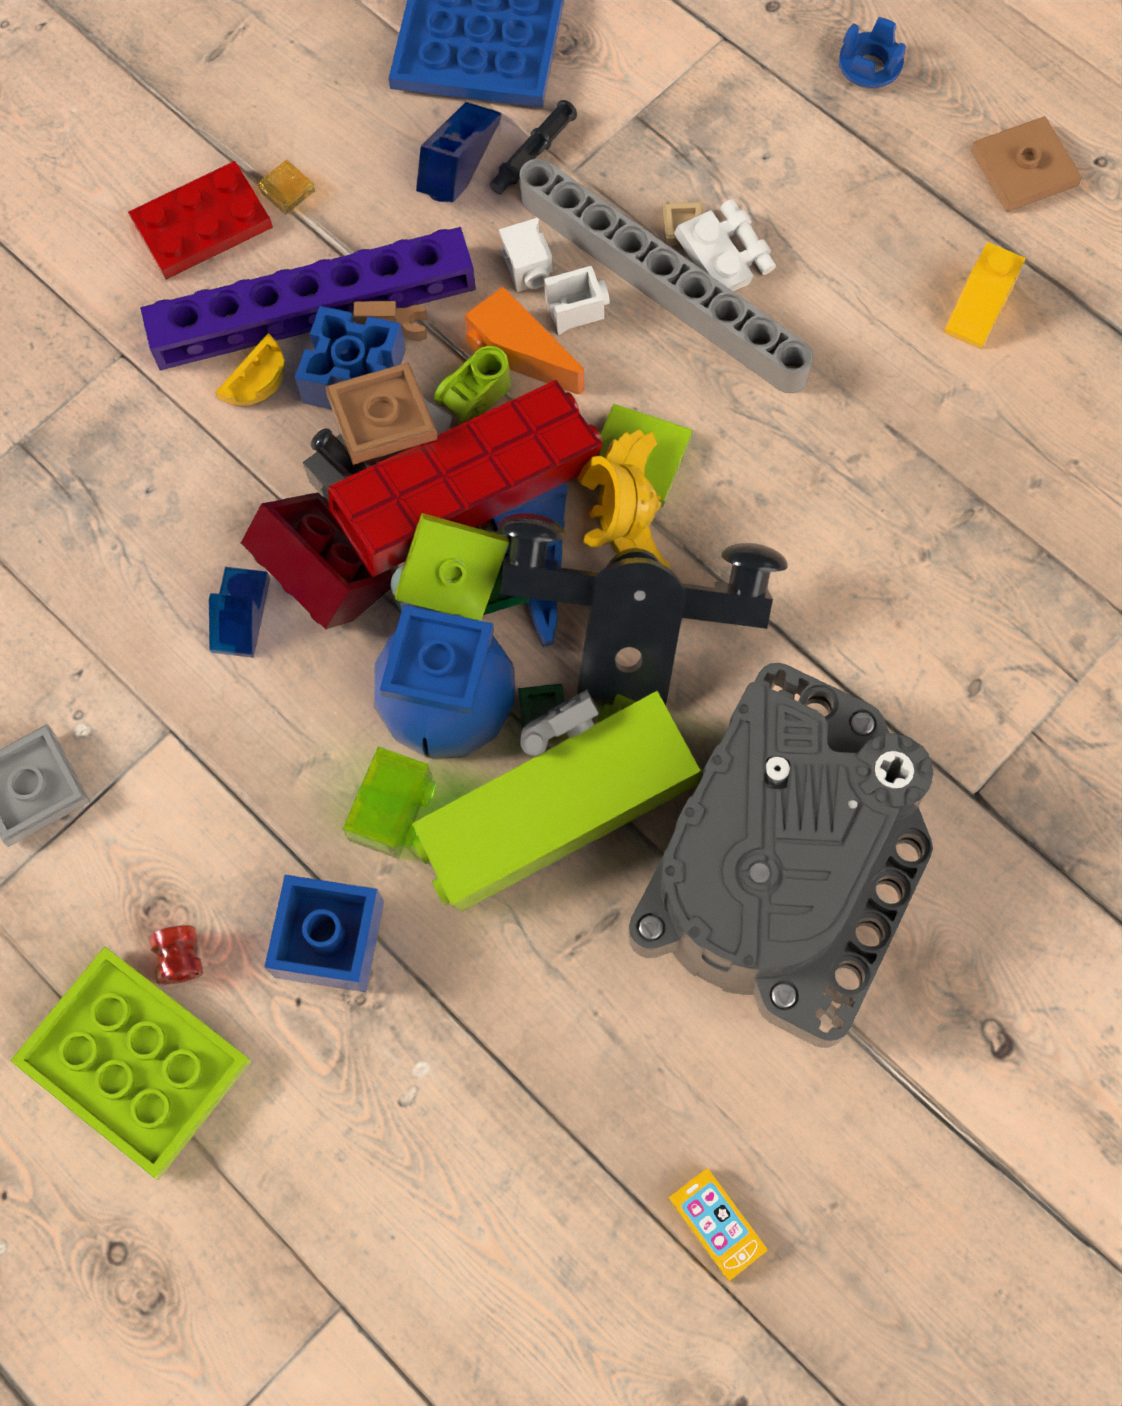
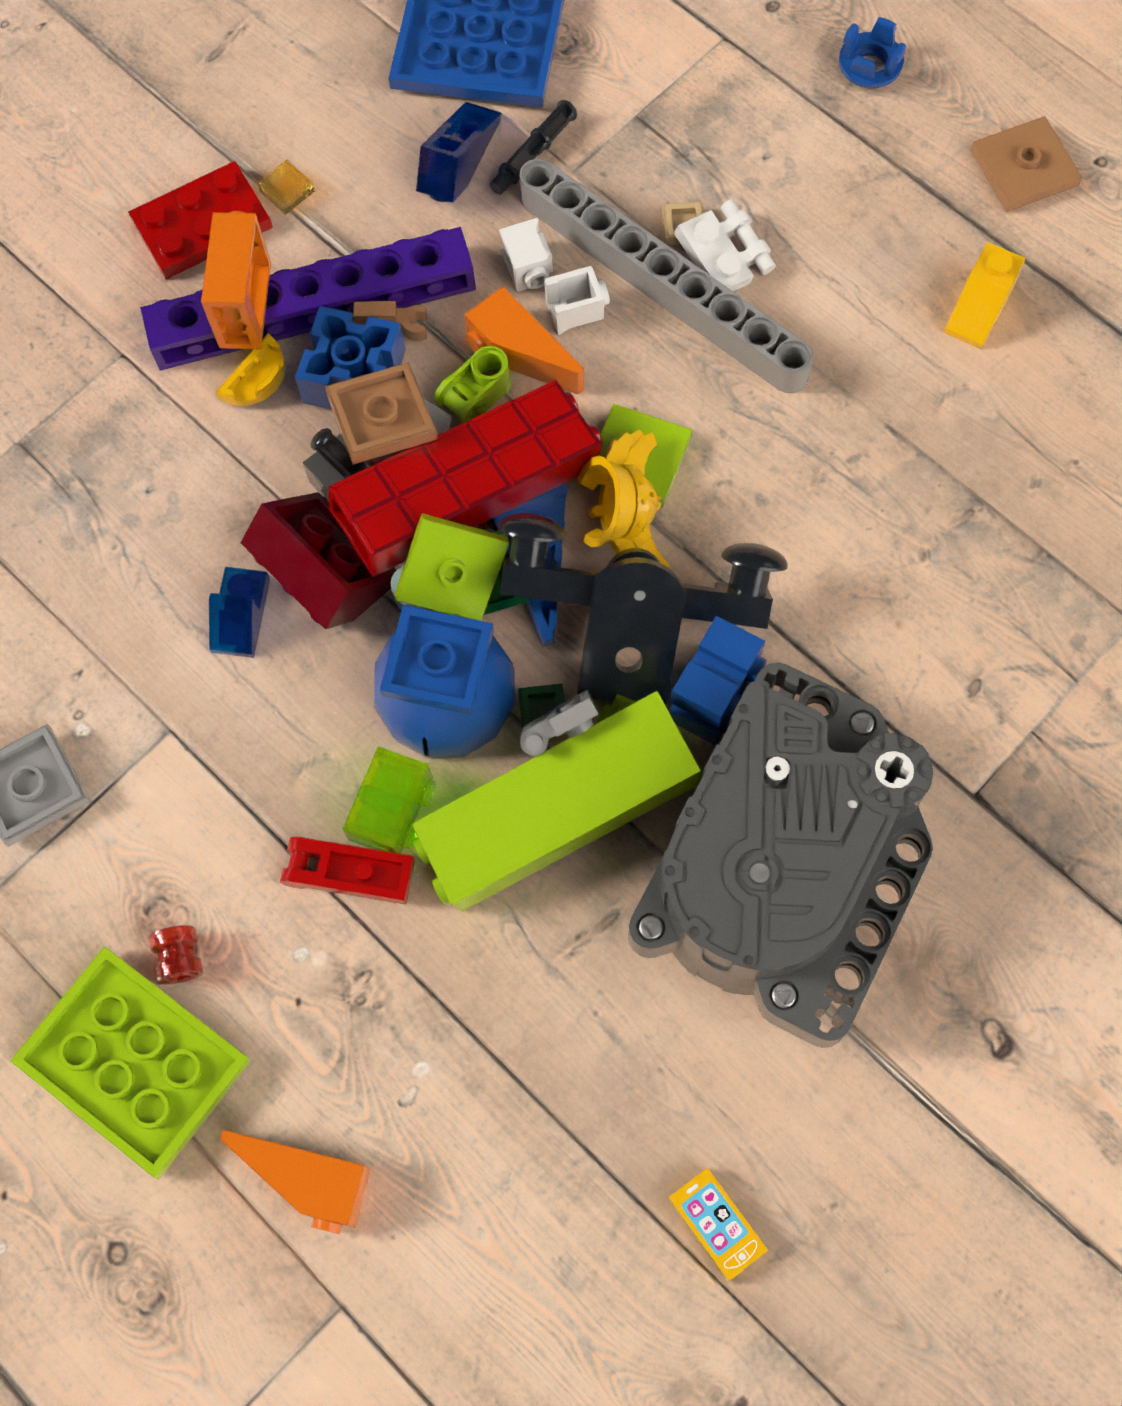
blue brick [264,875,384,993] -> none
none -> orange window [201,211,271,350]
none -> orange slope [220,1130,371,1235]
none -> red plate [280,837,415,905]
none -> blue brick [669,616,767,746]

